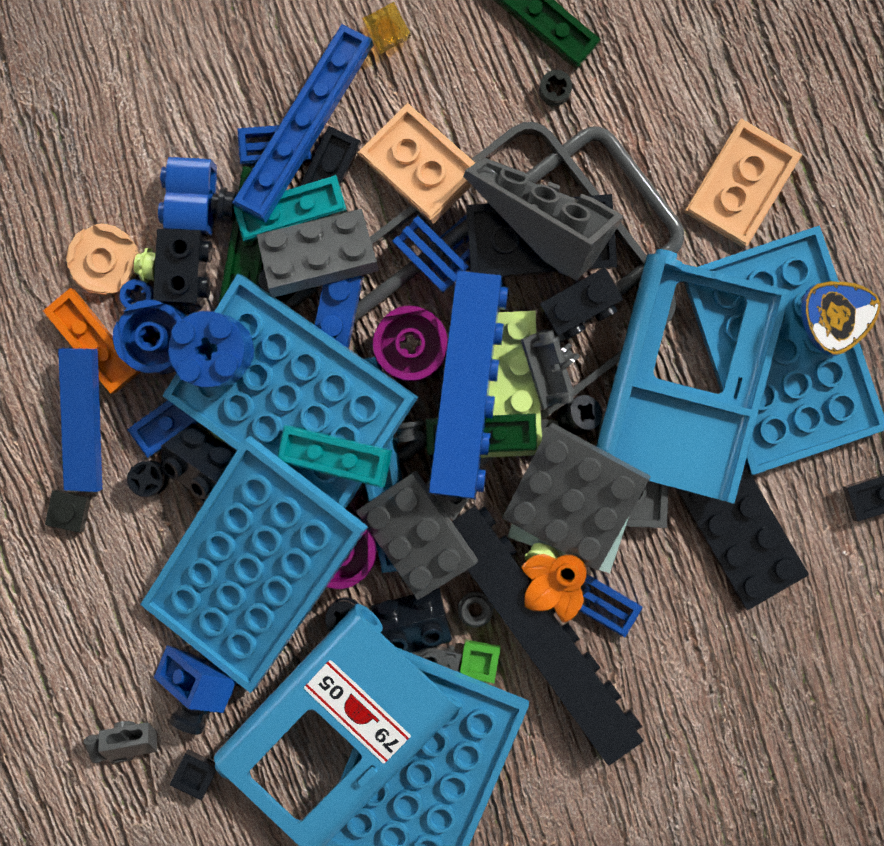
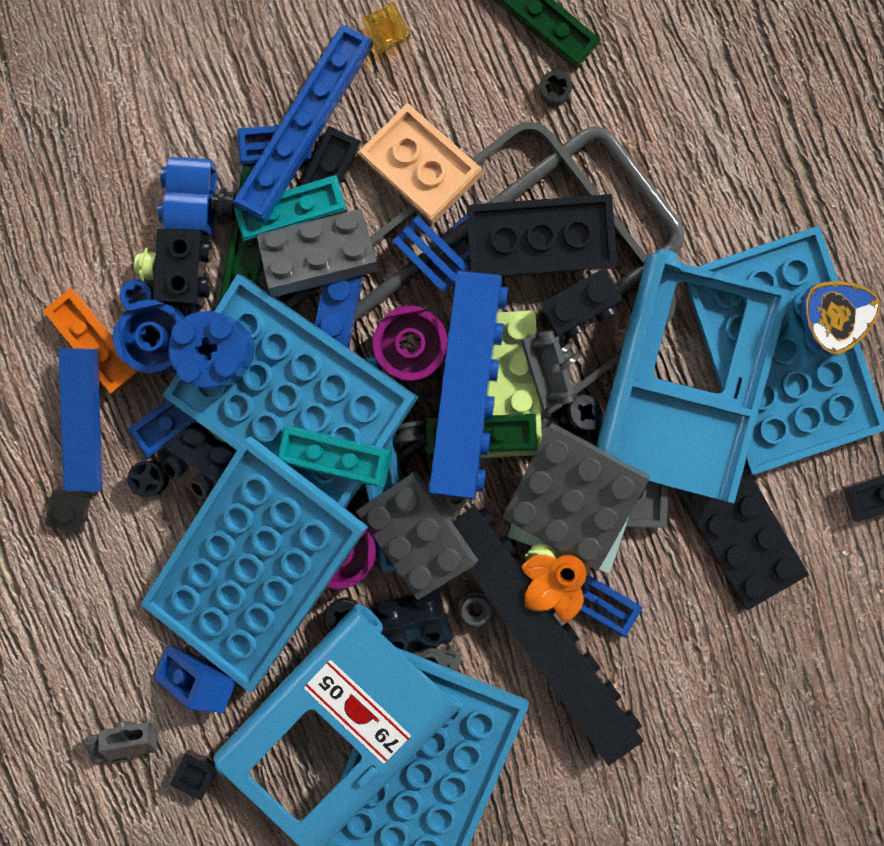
light nougat tile [66,223,139,296] -> none
black wheel [169,700,211,735] -> none
bright green plate [459,639,500,683] -> none
dark grey wedge [463,158,624,280] -> none
light nougat tile [684,118,802,248] -> none

